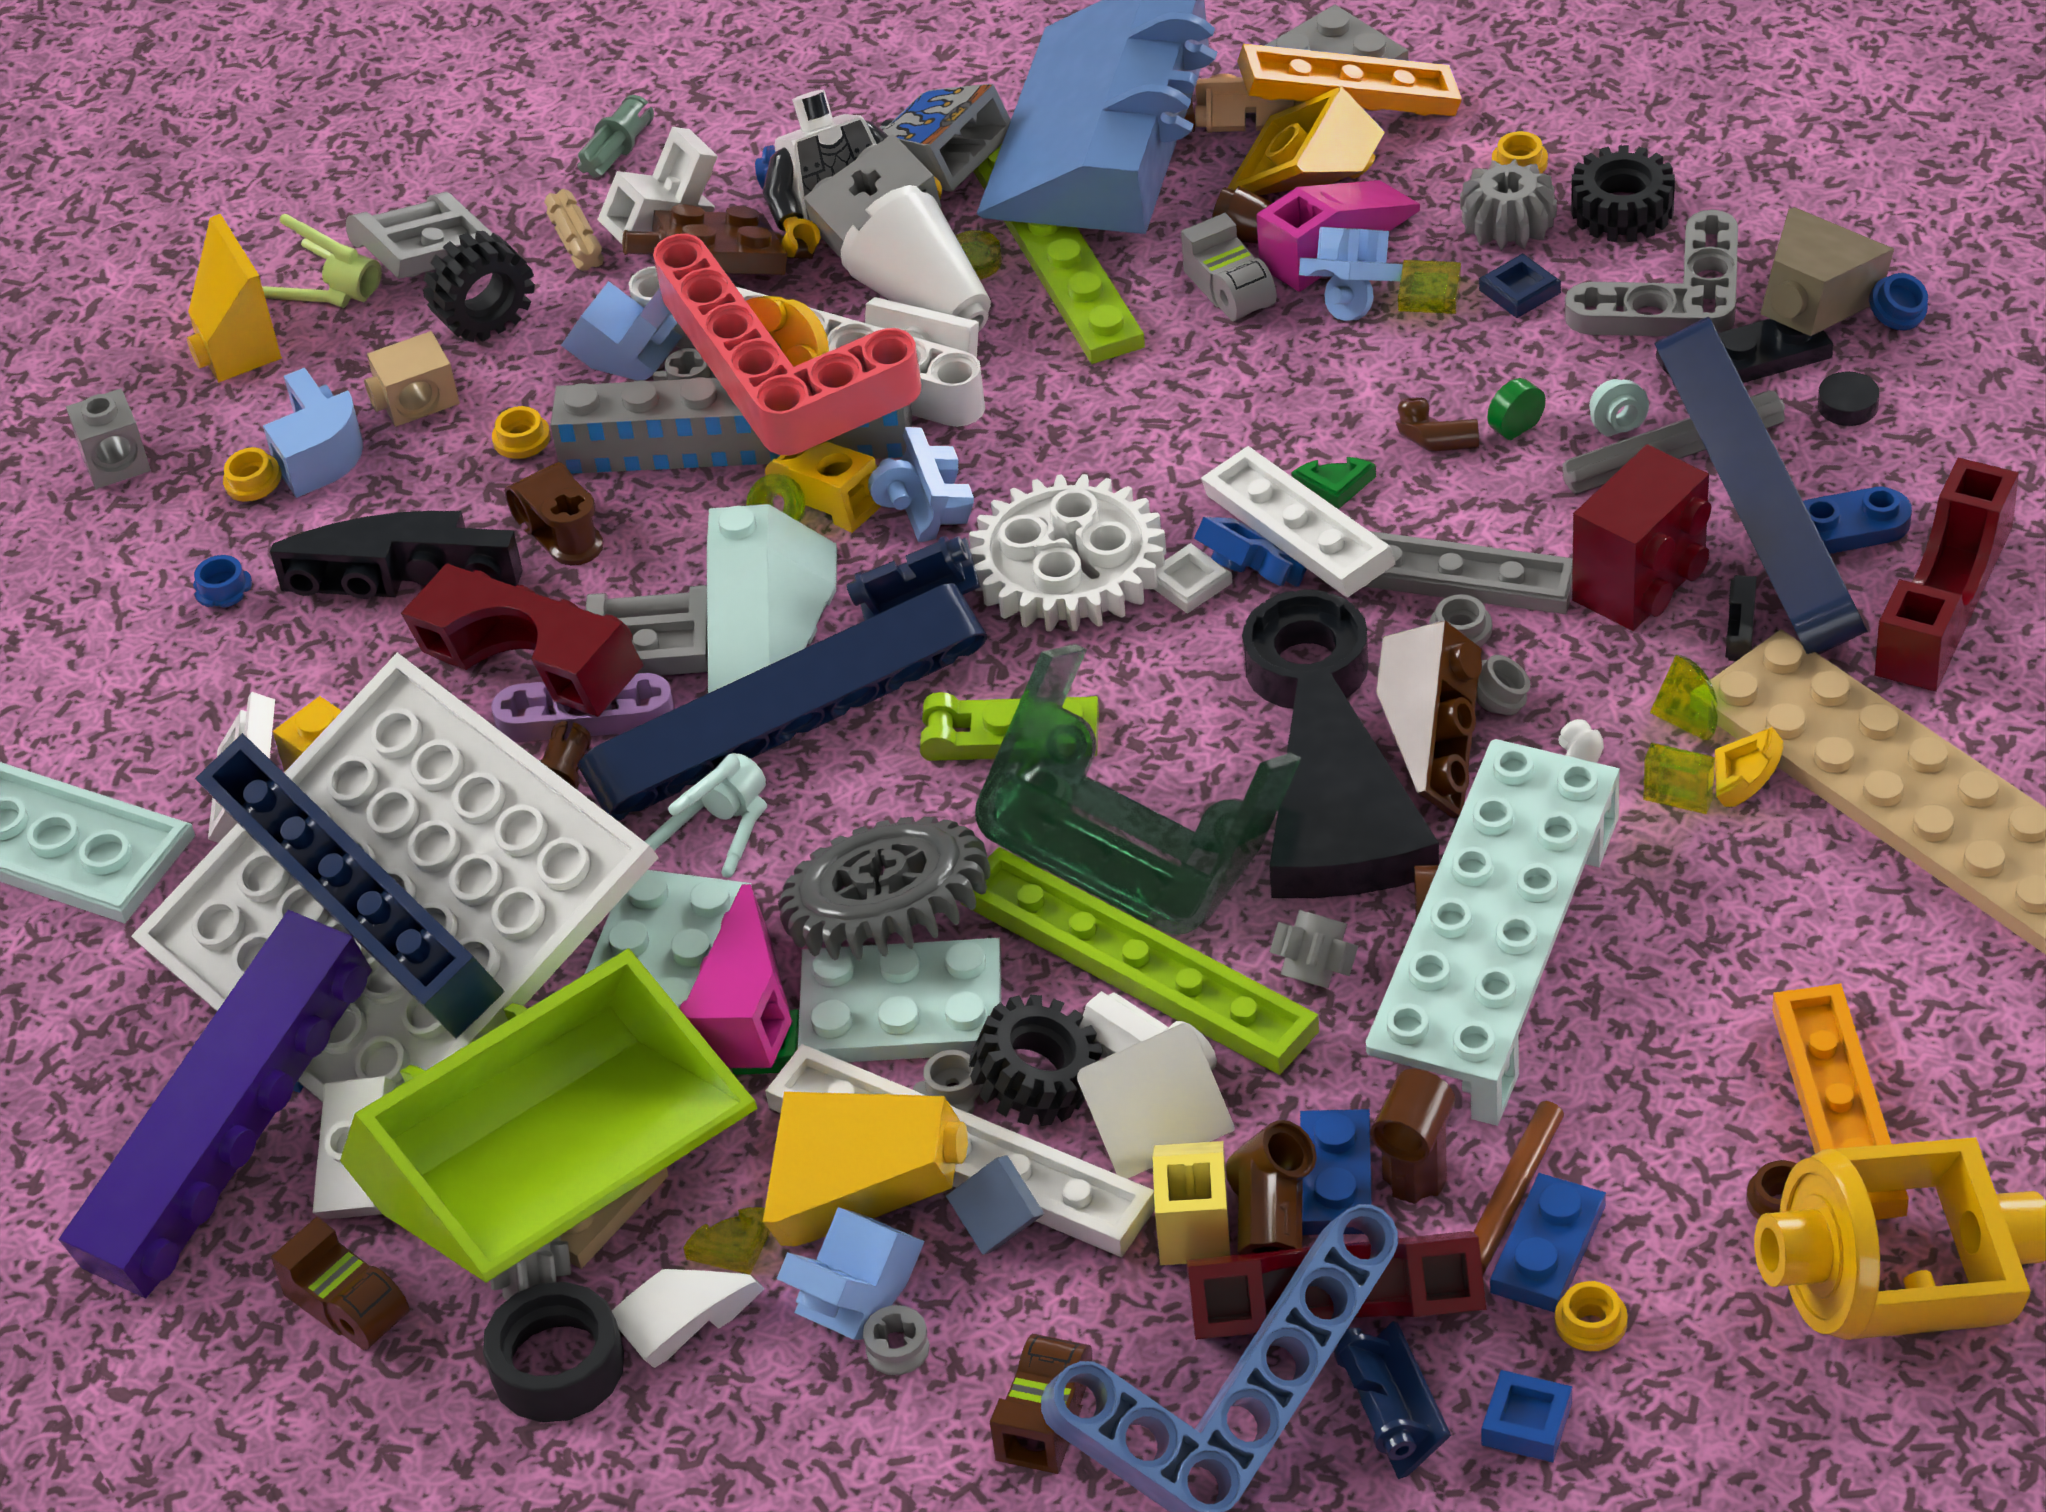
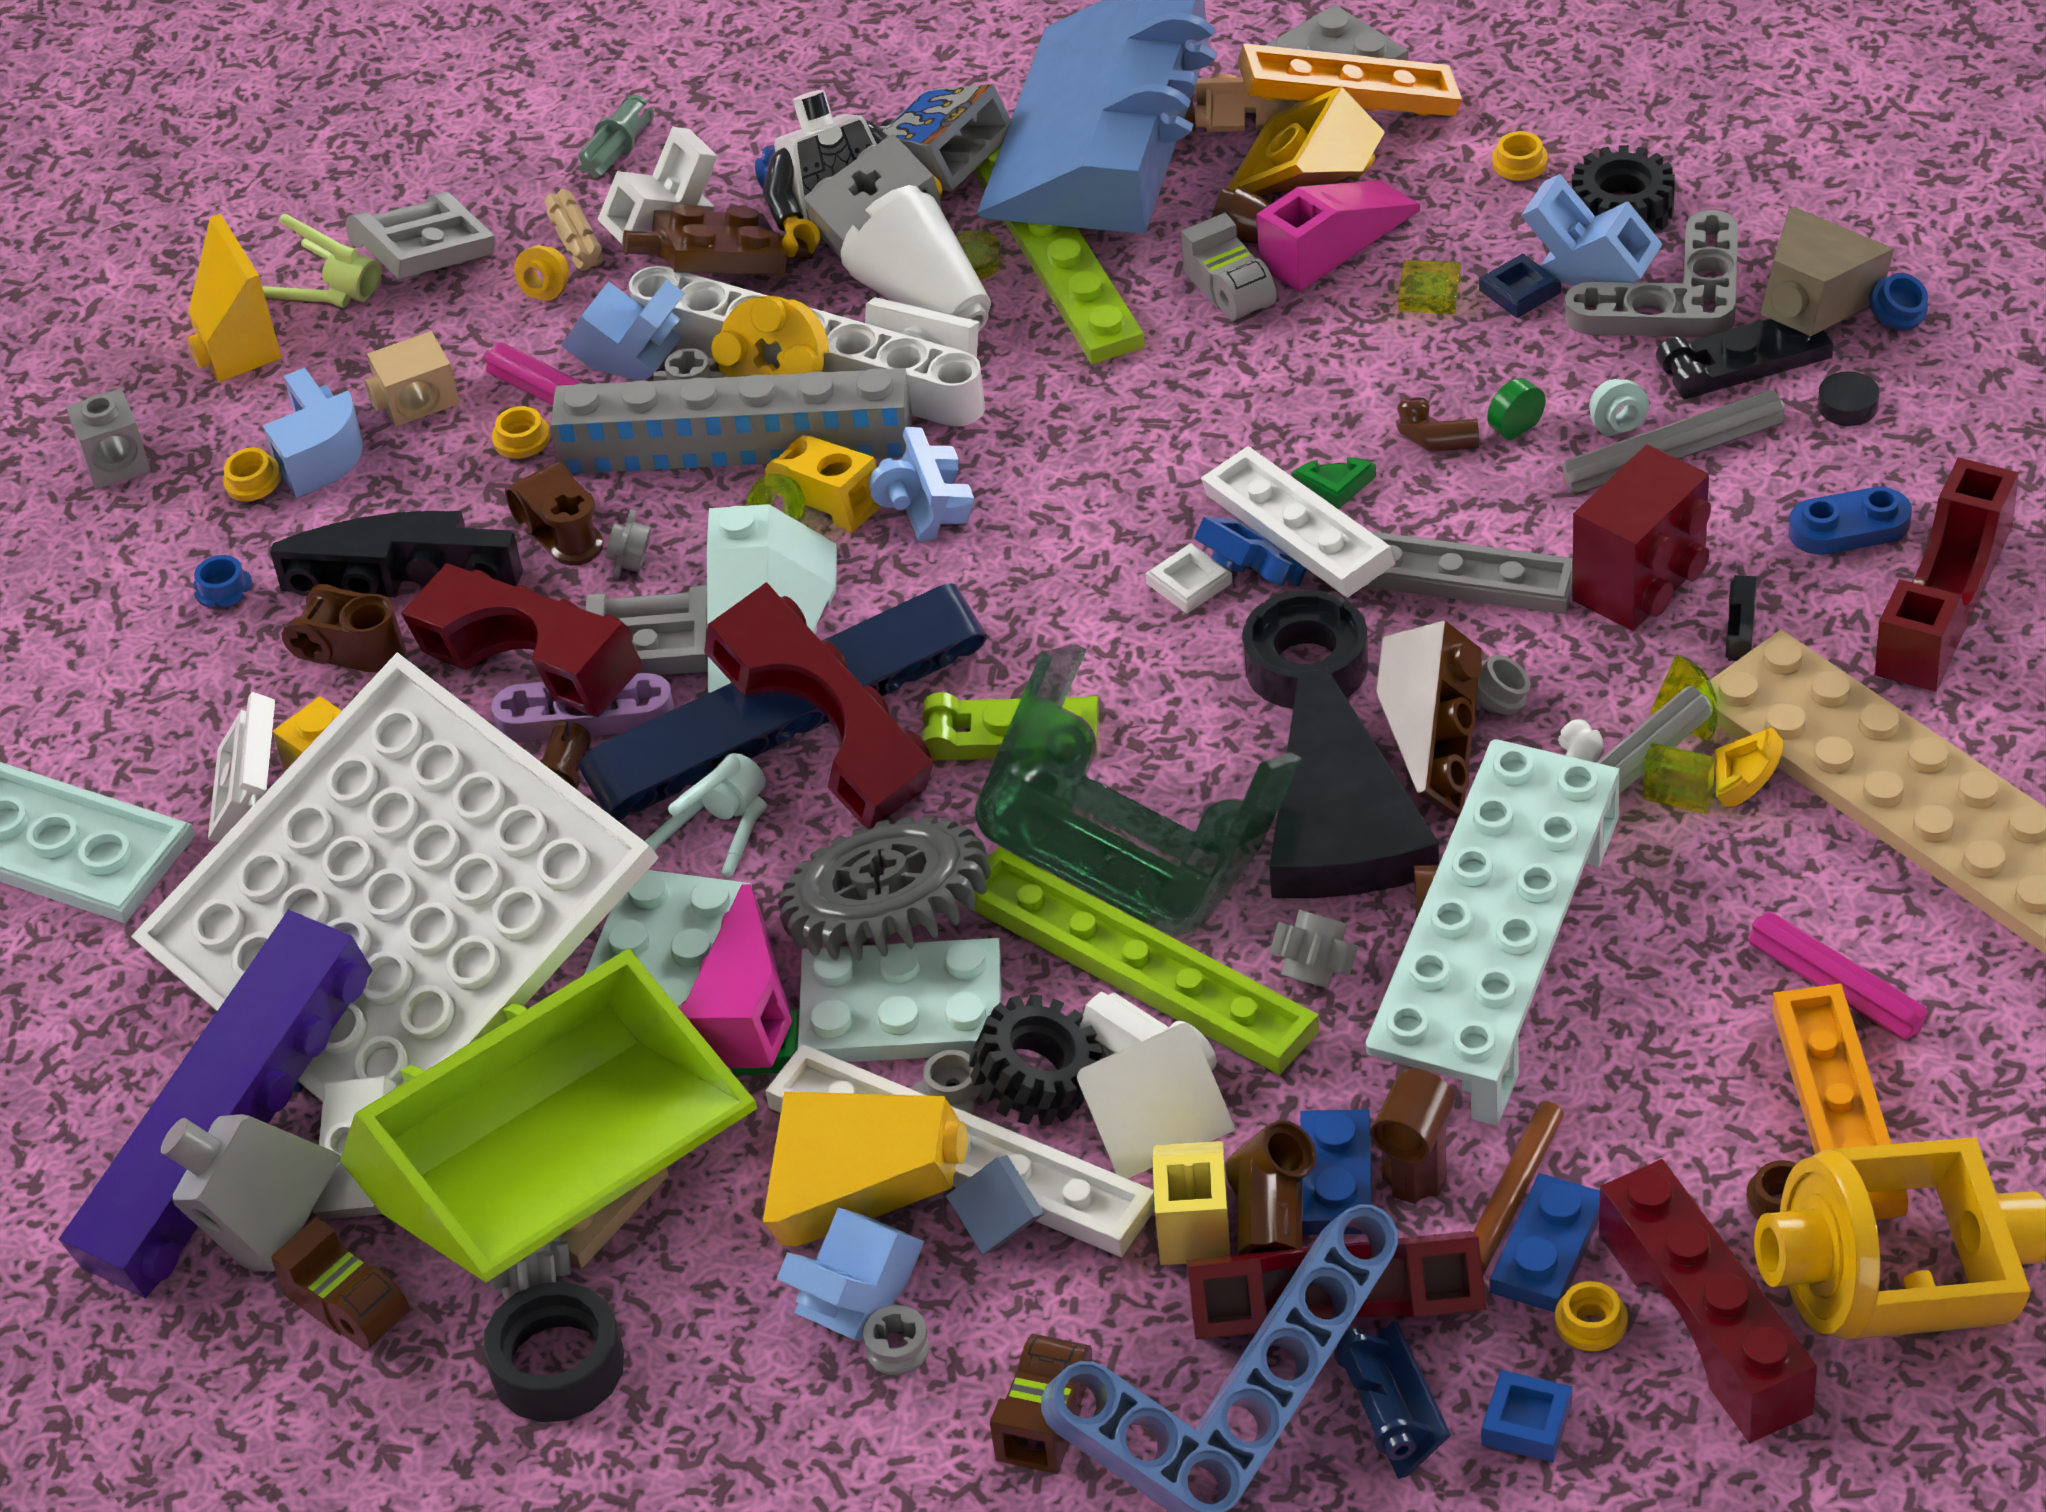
dark blue brick [195,733,505,1039] -> none
black tyre [423,231,535,342] -> none
white slope [612,1269,765,1368] -> none
coral beam [653,234,922,455] -> none
clear neon green tile [683,1207,770,1274] -> none
dark blue hinge [846,536,981,621] -> none
white gear [969,474,1166,631] -> none
light blue hips [1299,227,1403,321] -> none
light grey plate [1429,594,1492,647] -> none
light grey gear [1460,158,1557,251] -> none
dark blue beam [1654,316,1868,655] -> none
none -> light grey torso [161,1114,341,1271]
none -> reddish brown piece [281,584,406,673]
none -> dark pink axle [483,342,583,405]
none -> yellow plate [514,245,569,301]
none -> light grey plate [605,509,651,580]
none -> dark red arch [704,582,933,829]
none -> light blue brick [1521,174,1663,286]
none -> light grey axle [1597,686,1712,794]
none -> dark red arch [1599,1159,1817,1444]
none -> dark pink axle [1748,911,1928,1040]

